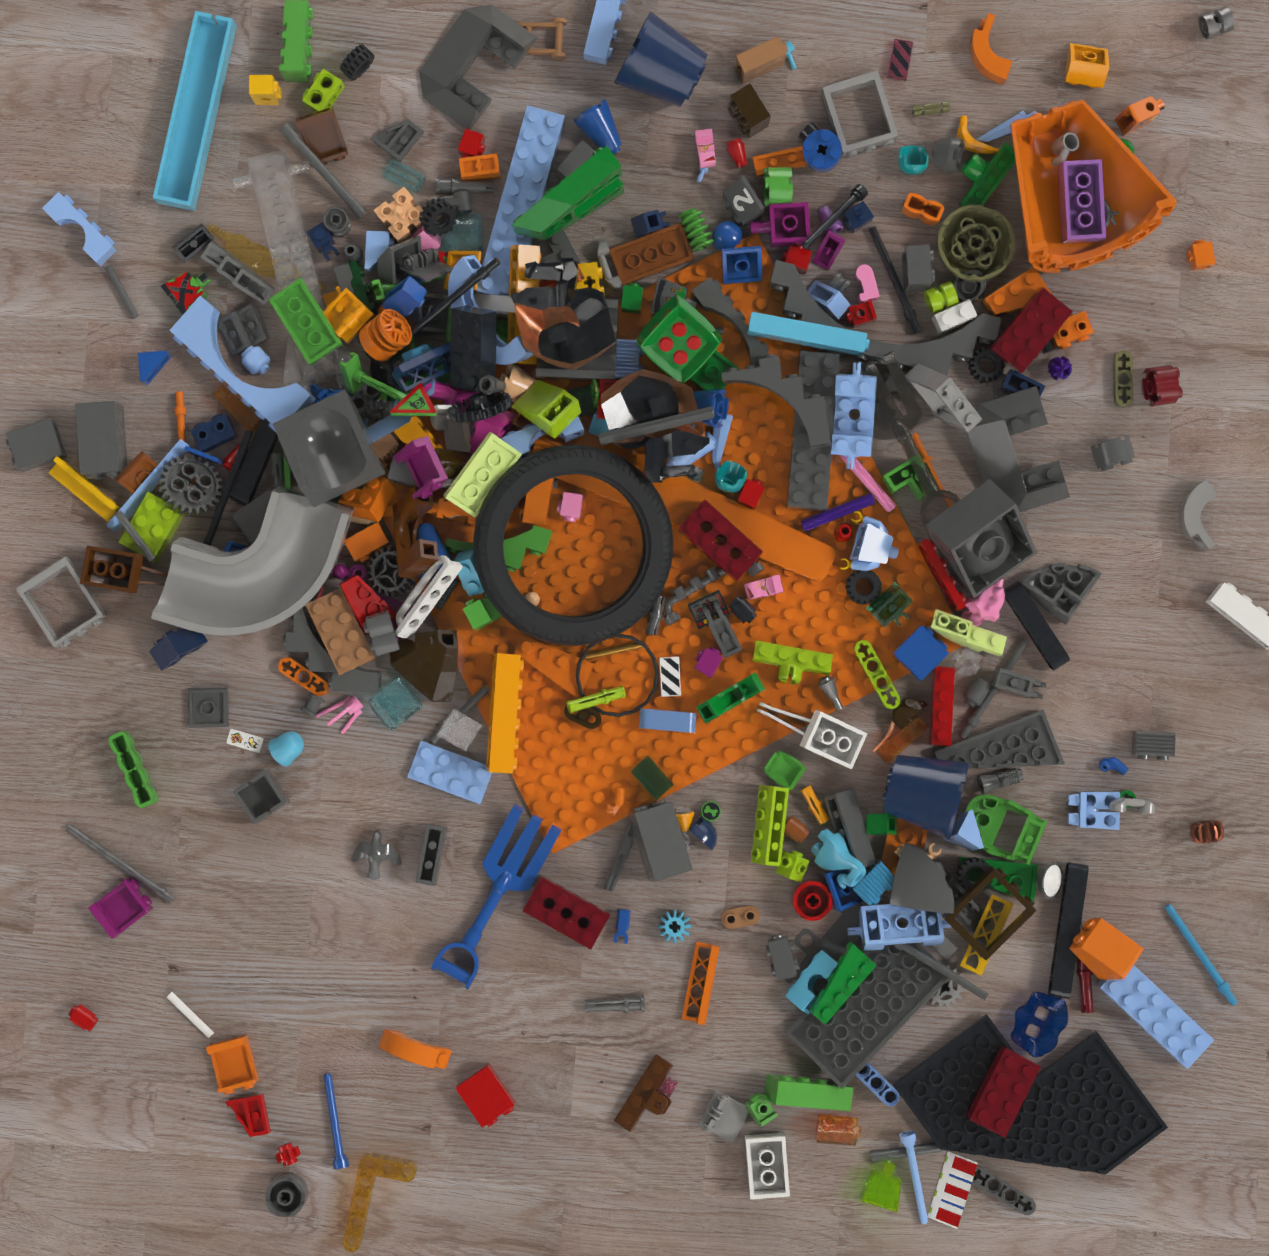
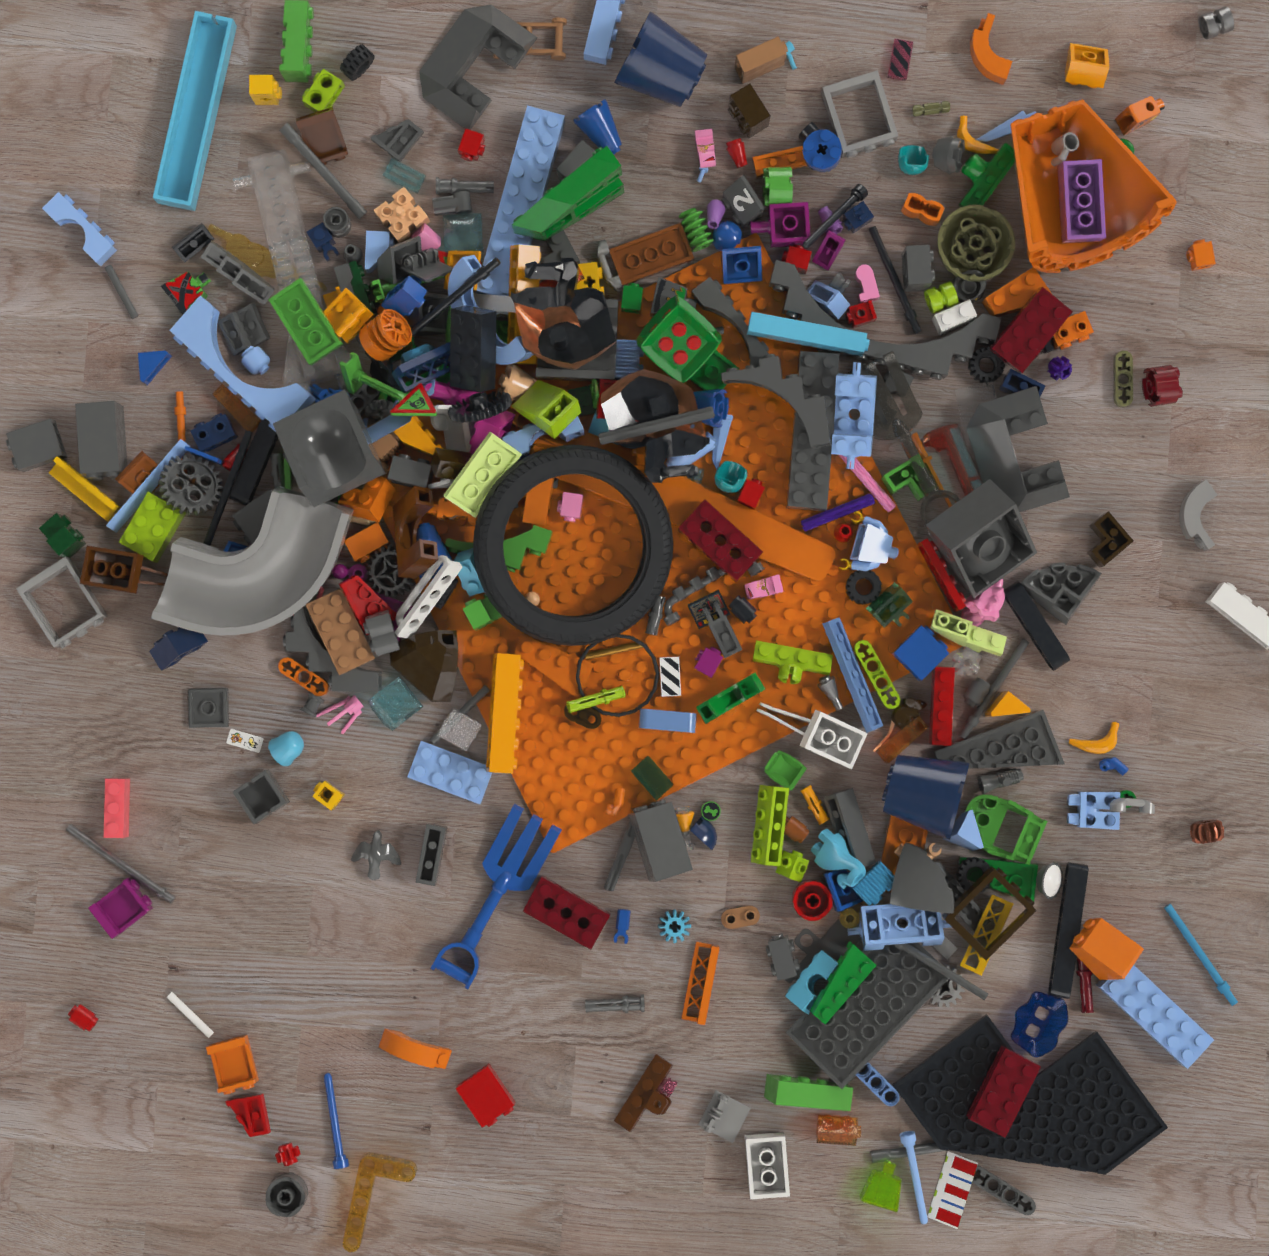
bright green brick [109,731,159,808] -> none
dark grey bar [115,510,156,562] -> none
magenta panel [393,436,448,499] -> none
black tyre [419,198,457,236] -> none
orange hinge [459,153,501,181] -> none
dark grey cone [479,375,506,395] -> none
dark blue brick [631,210,669,238] -> none
bright green brick [744,1093,778,1126] -> none
green brick [865,813,897,836] -> none
light grey window [904,363,982,432] -> none
dark grey hinge [991,667,1047,699] -> none
dark grey brick [1091,435,1135,471] -> none
dark grey bar [1104,199,1119,228] -> none
dark grey brick [1132,731,1176,760] -> none
none -> dark green brick [39,513,86,558]
none -> coral brick [104,778,130,838]
none -> yellow brick [312,781,345,811]
none -> medium lavender cone [707,200,726,229]
none -> medium blue plate [823,617,883,733]
none -> clear yellow brick [838,907,859,929]
none -> clear red windscreen [921,424,982,496]
none -> light orange slope [985,691,1031,717]
none -> light orange piece [1069,722,1119,754]
none -> dark brown brick [1087,511,1134,568]

